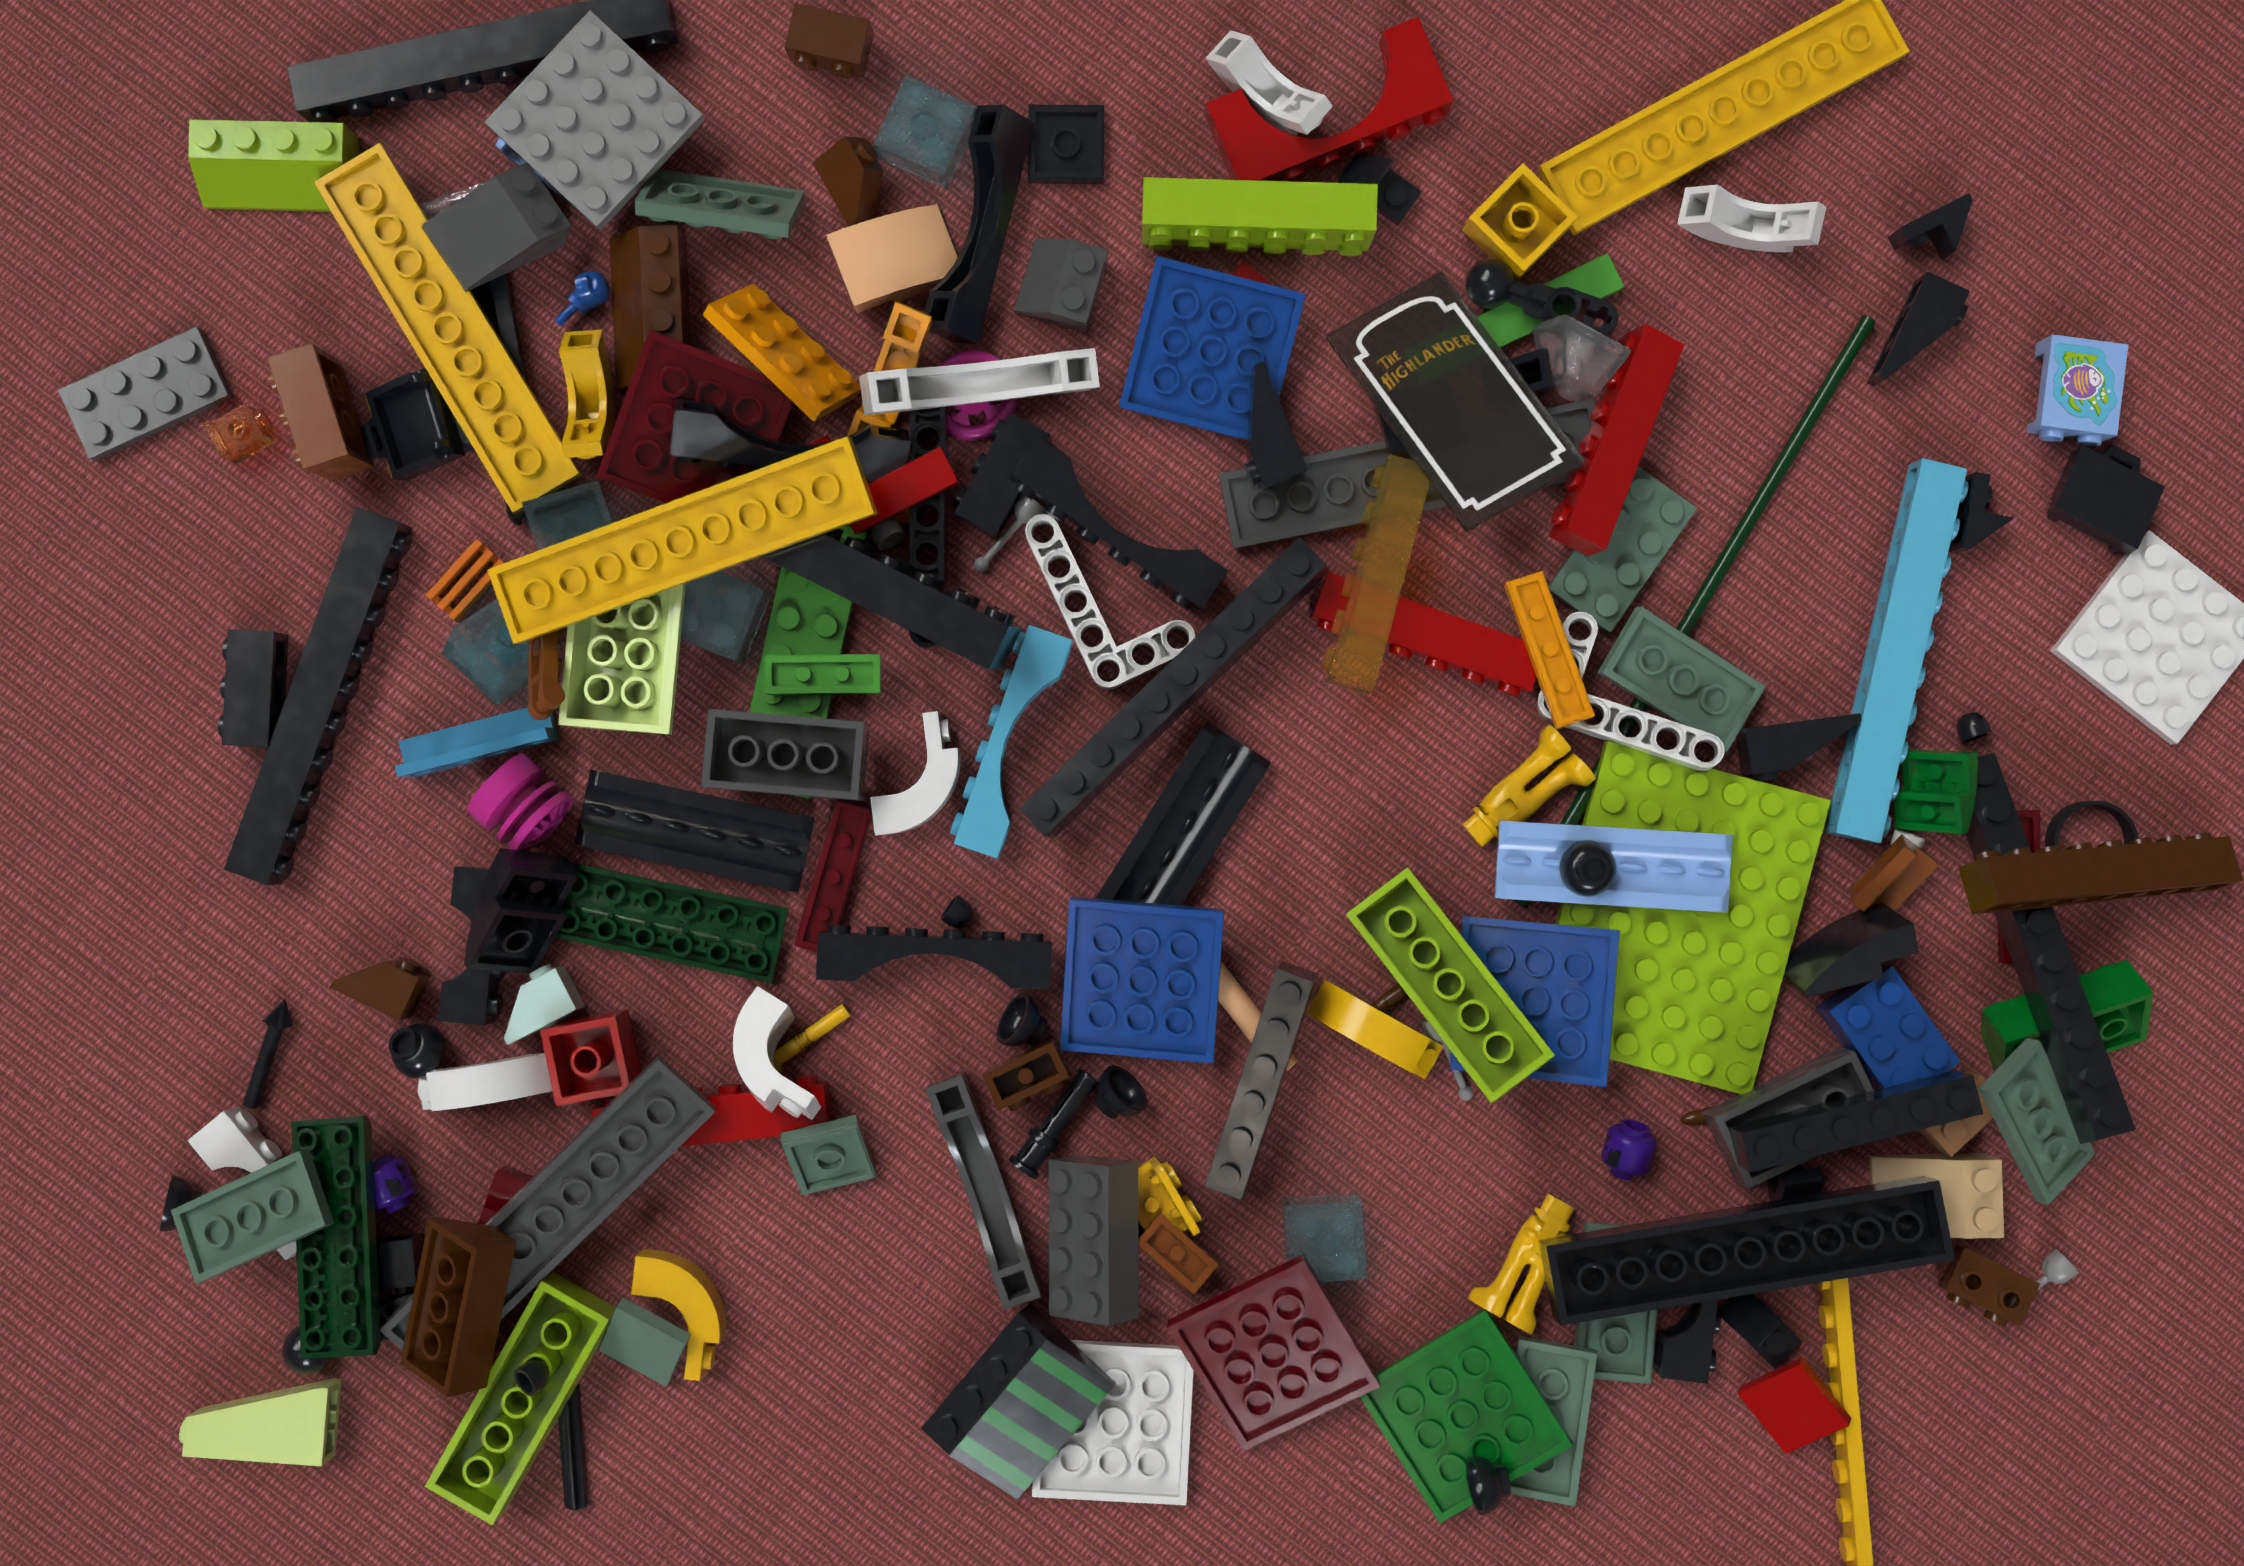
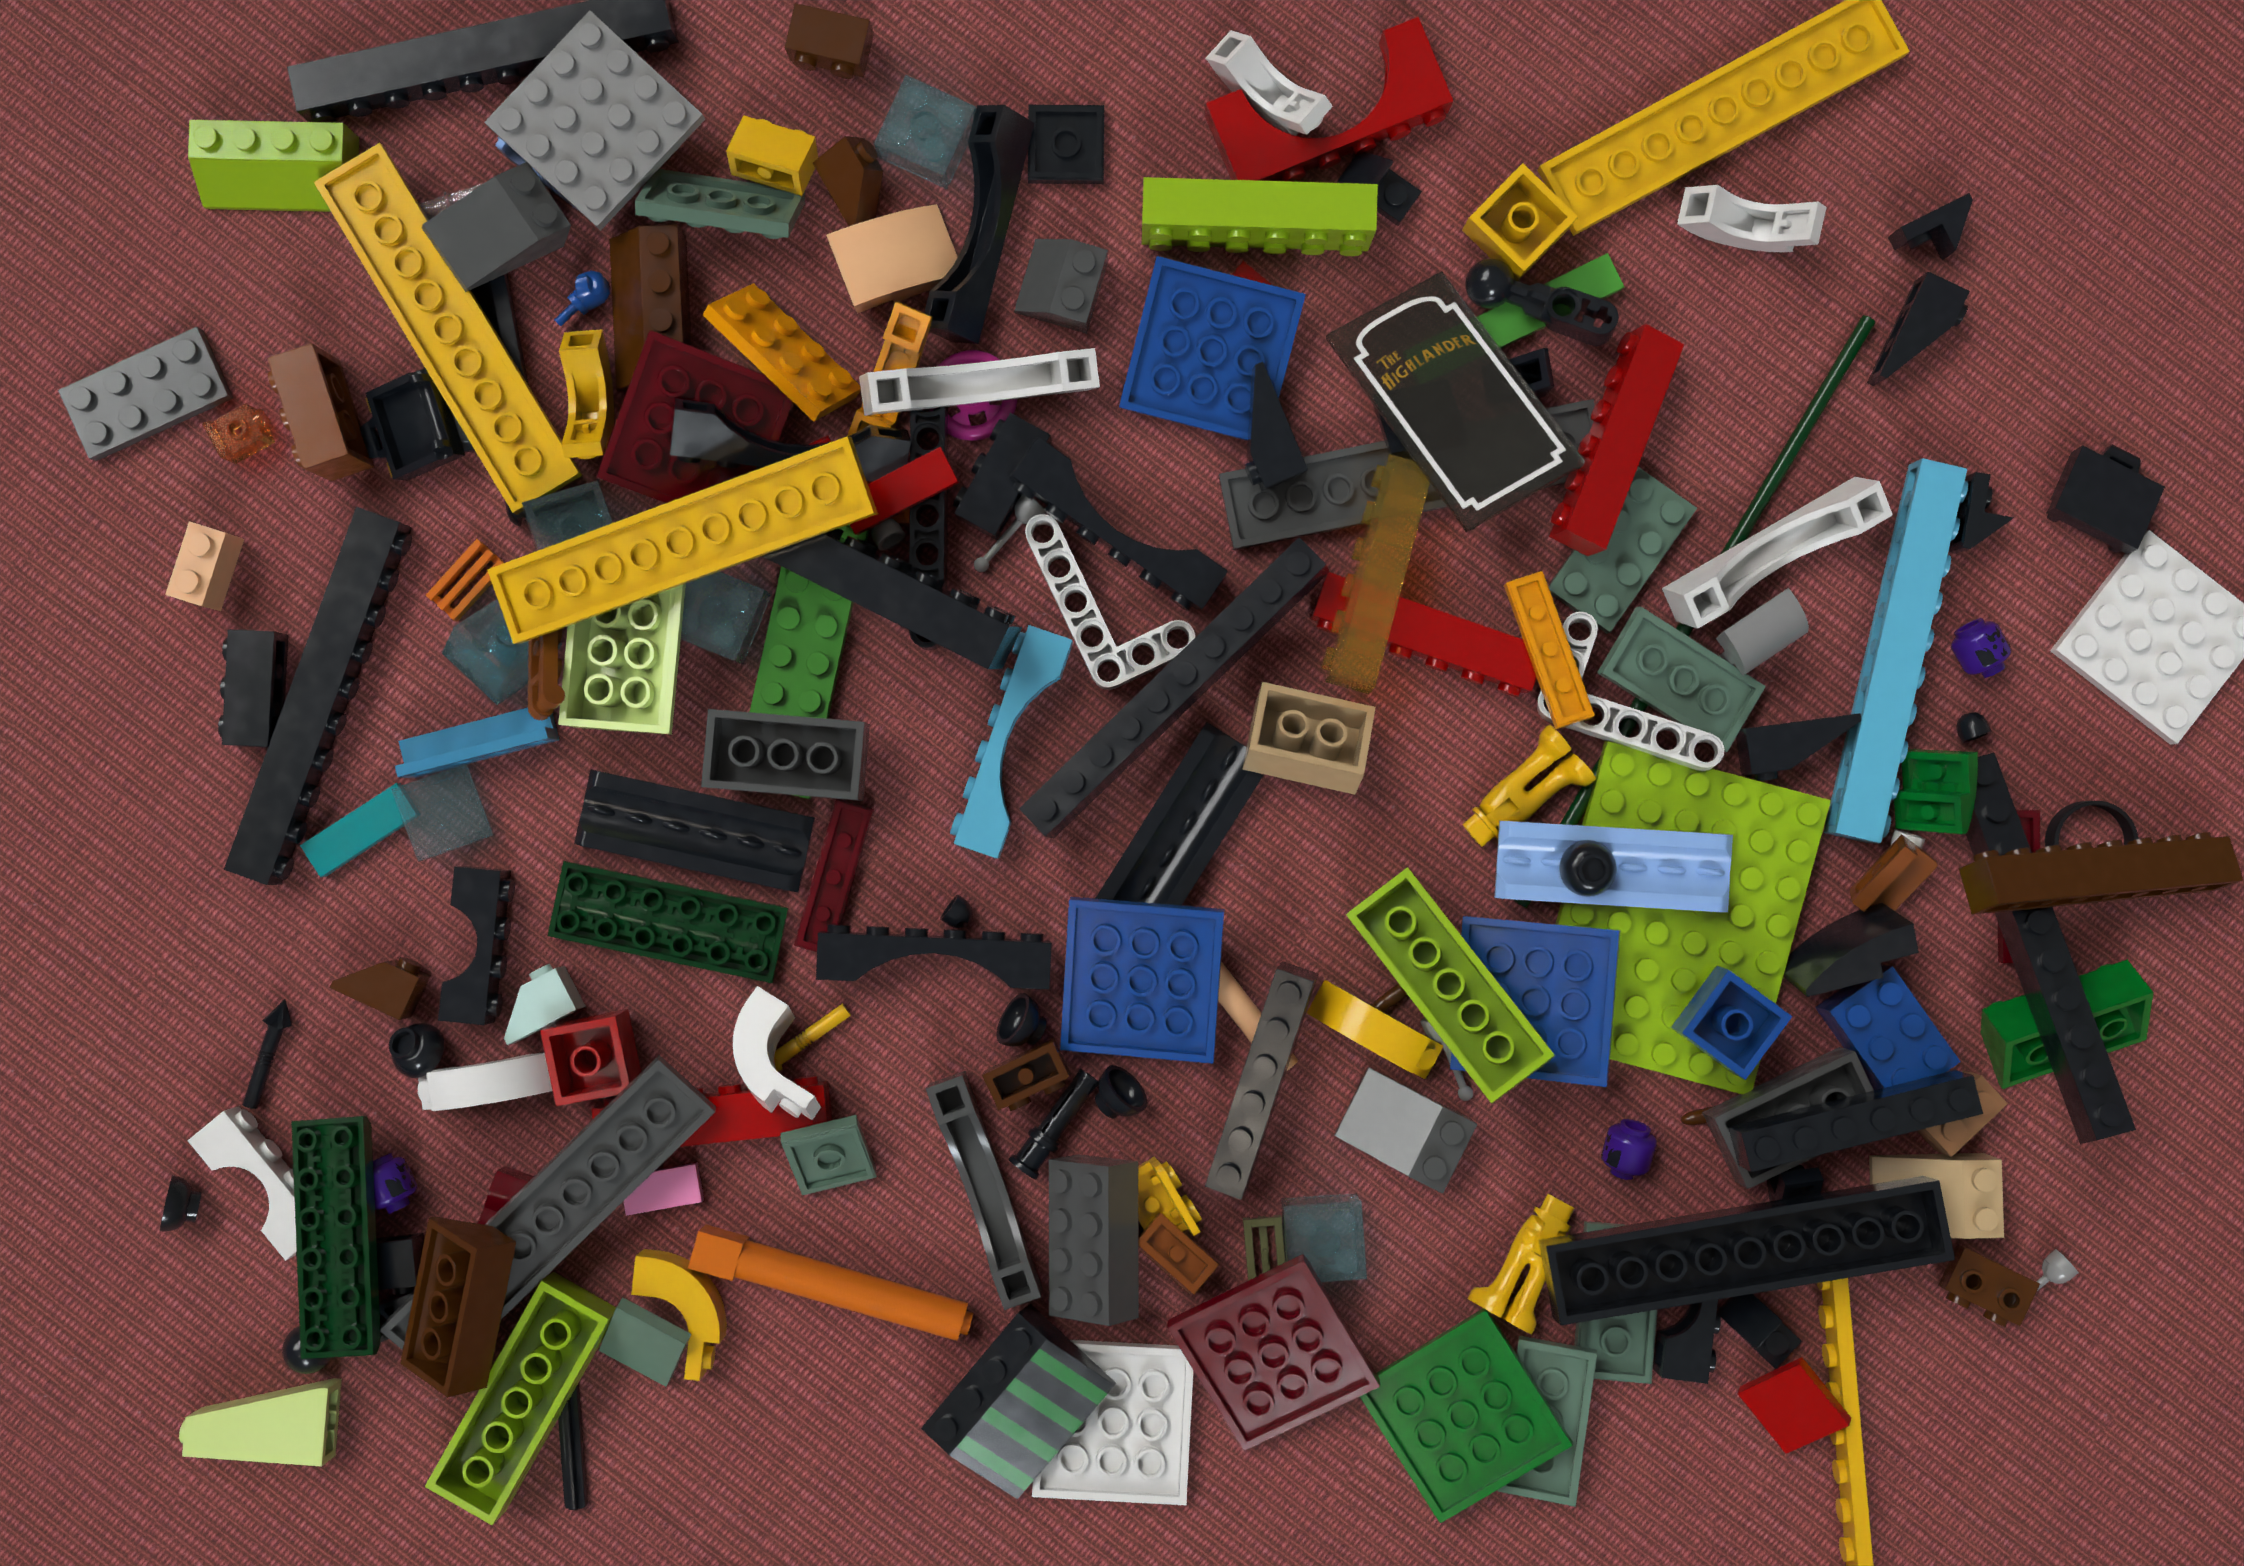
sand green plate [171,1149,334,1284] -> none
black slope [464,848,579,973] -> none
dark pink wheel [467,753,574,851] -> none
black hinge [514,1360,550,1396] -> none
bright green plate [764,654,882,695] -> none
white arch [870,711,961,836] -> none
black piece [1466,1456,1511,1515] -> none
clear slope [1532,314,1631,402] -> none
sand green plate [1979,1038,2095,1205] -> none
panel [2026,334,2128,447] -> none
none -> light nougat brick [165,521,244,611]
none -> teal tile [300,783,421,878]
none -> clear light blue tile [391,764,494,862]
none -> bright pink tile [624,1162,704,1216]
none -> orange brick [688,1224,974,1341]
none -> yellow brick [726,115,818,196]
none -> tan brick [1242,682,1376,795]
none -> olive tile [1242,1215,1285,1280]
none -> slope [1334,1067,1477,1194]
none -> white arch [1662,477,1893,629]
none -> blue brick [1671,966,1793,1080]
none -> light grey brick [1716,588,1809,676]
none -> dark purple head [1951,618,2012,678]

